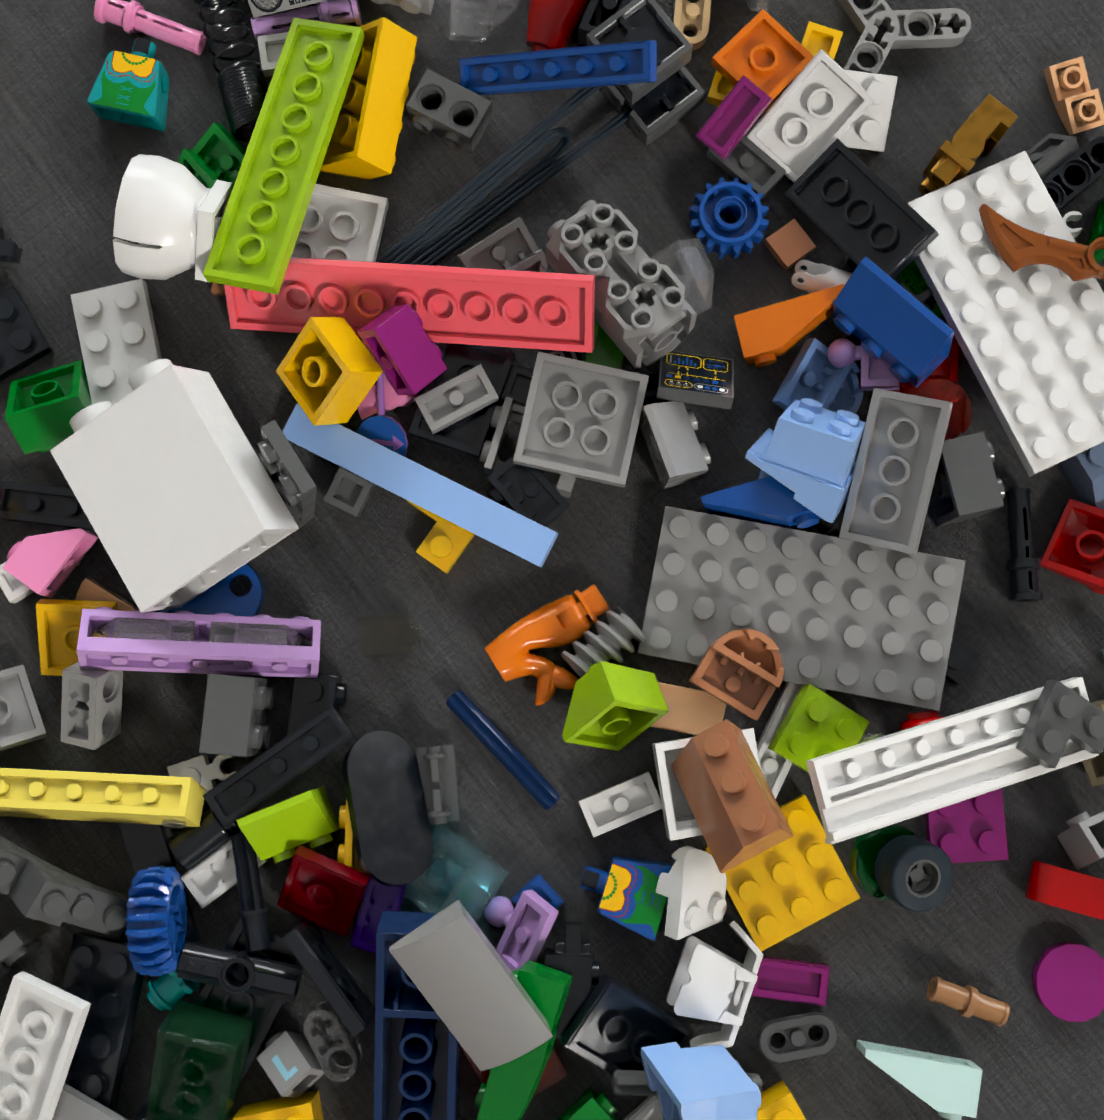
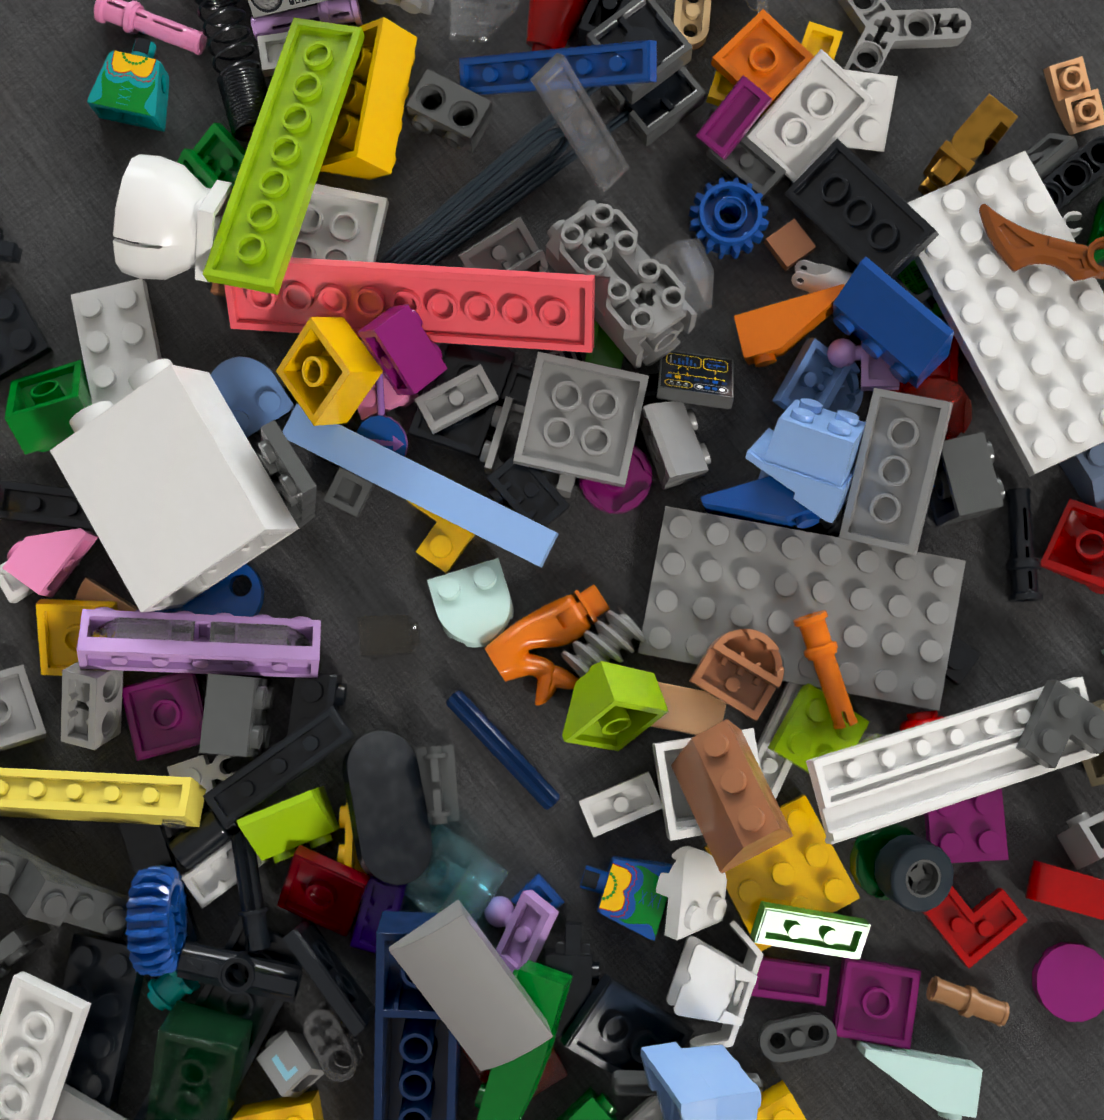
none -> magenta tile [122,673,205,761]
none -> medium blue slope [210,356,295,437]
none -> light aqua slope [427,558,514,647]
none -> clear tile [530,53,630,192]
none -> magenta tile [579,445,652,514]
none -> tile [750,901,871,960]
none -> orange pin [793,610,858,729]
none -> magenta tile [832,957,921,1049]
none -> red plate [922,886,1028,968]

